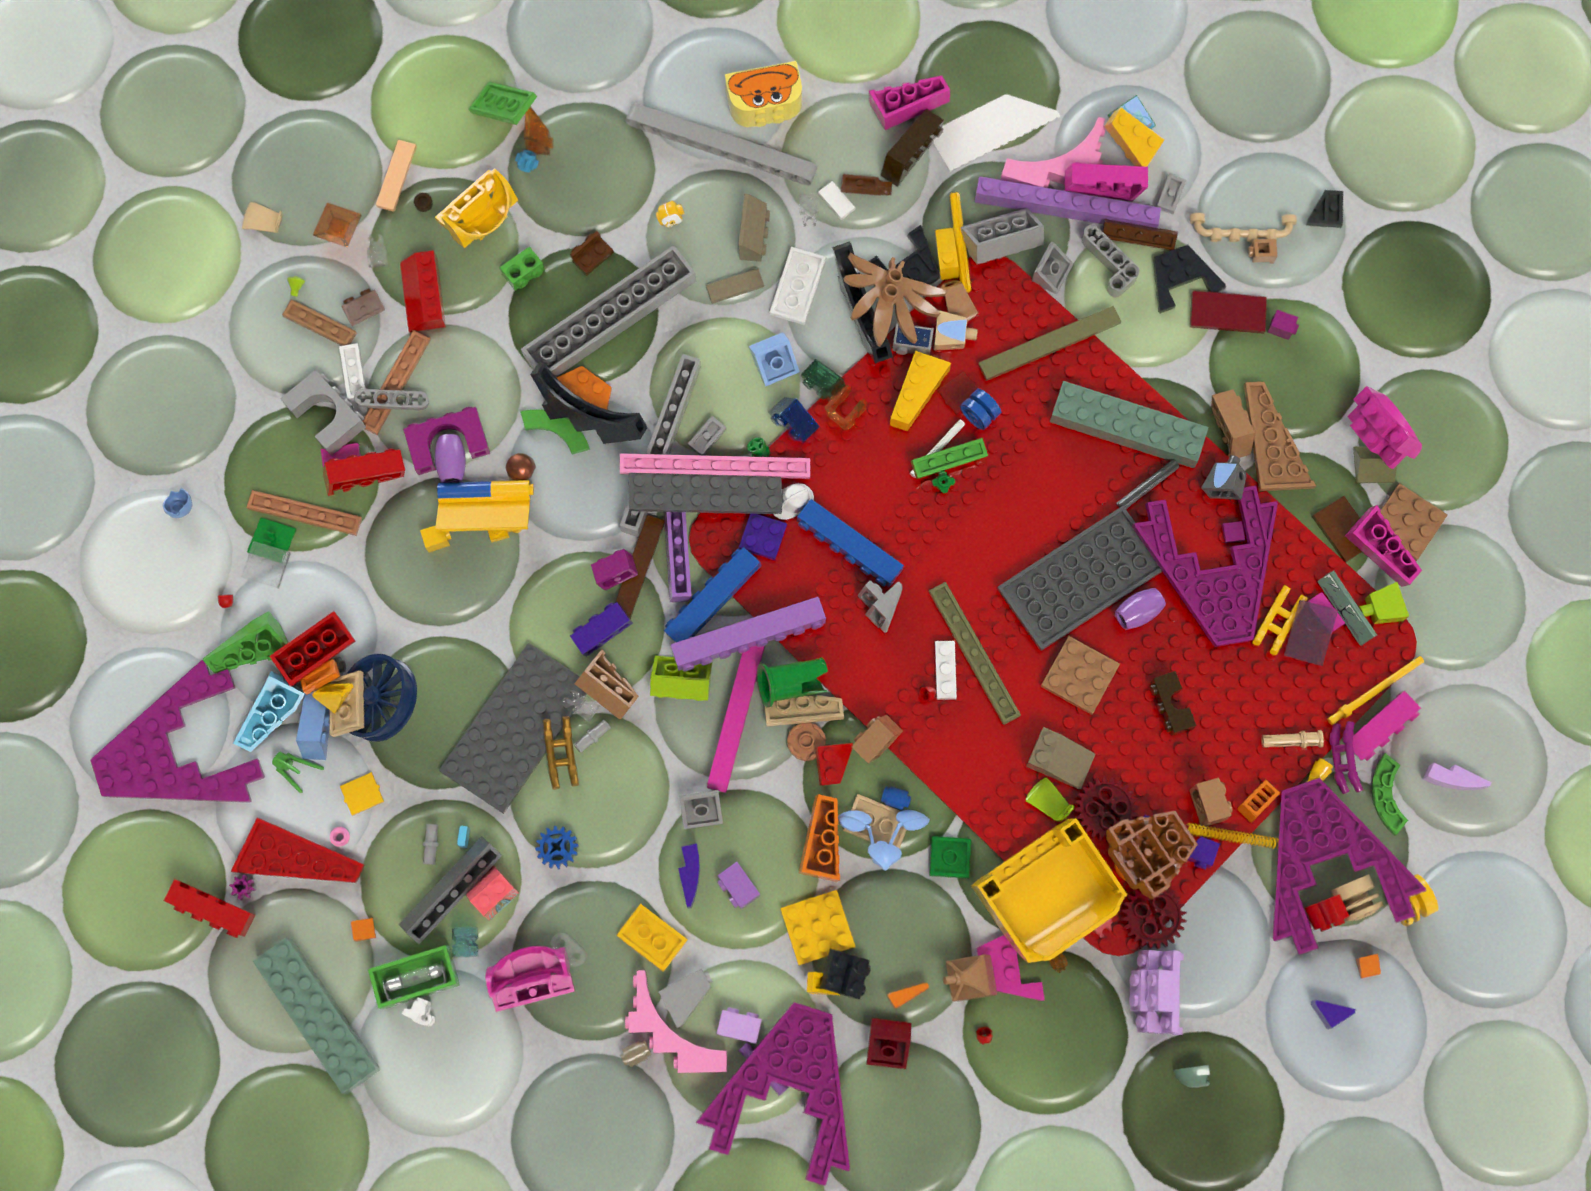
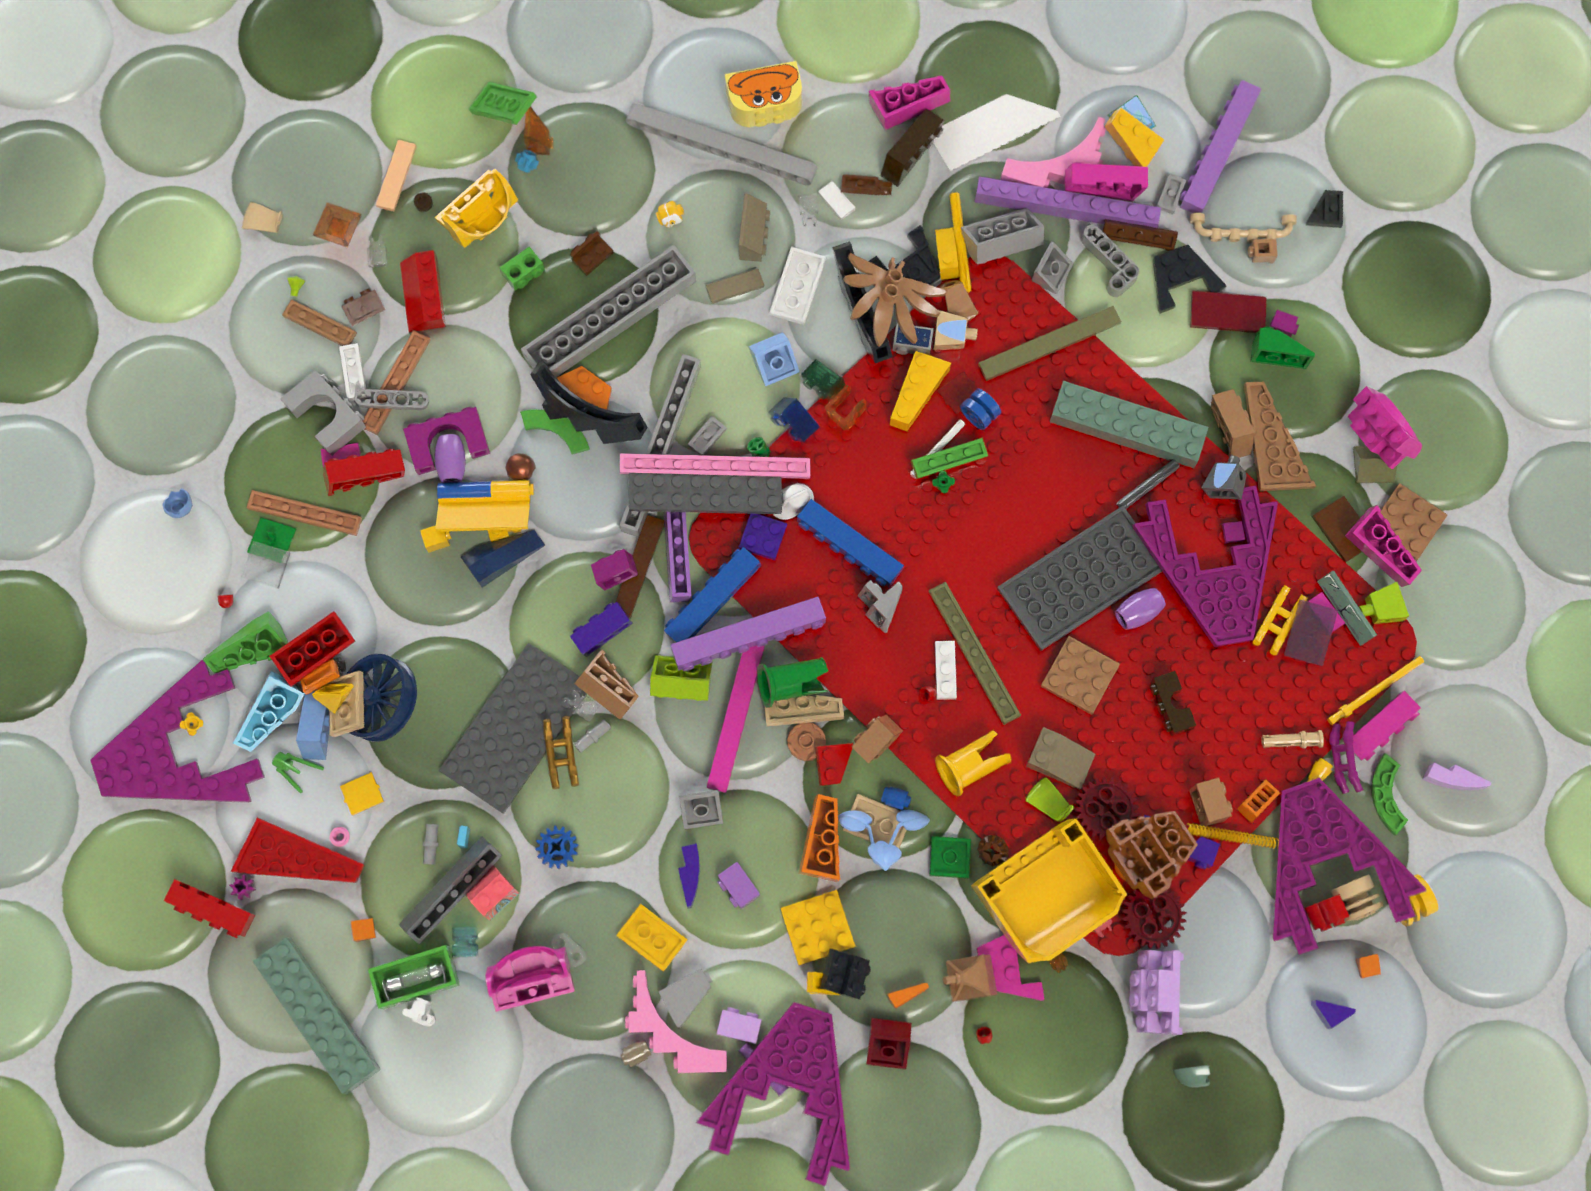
none -> yellow plate [179,712,203,736]
none -> dark blue wedge [461,530,545,588]
none -> yellow piece [935,730,1011,796]
none -> reddish brown gear [977,835,1009,867]
none -> medium lavender brick [1180,80,1262,213]
none -> green slope [1251,327,1315,369]

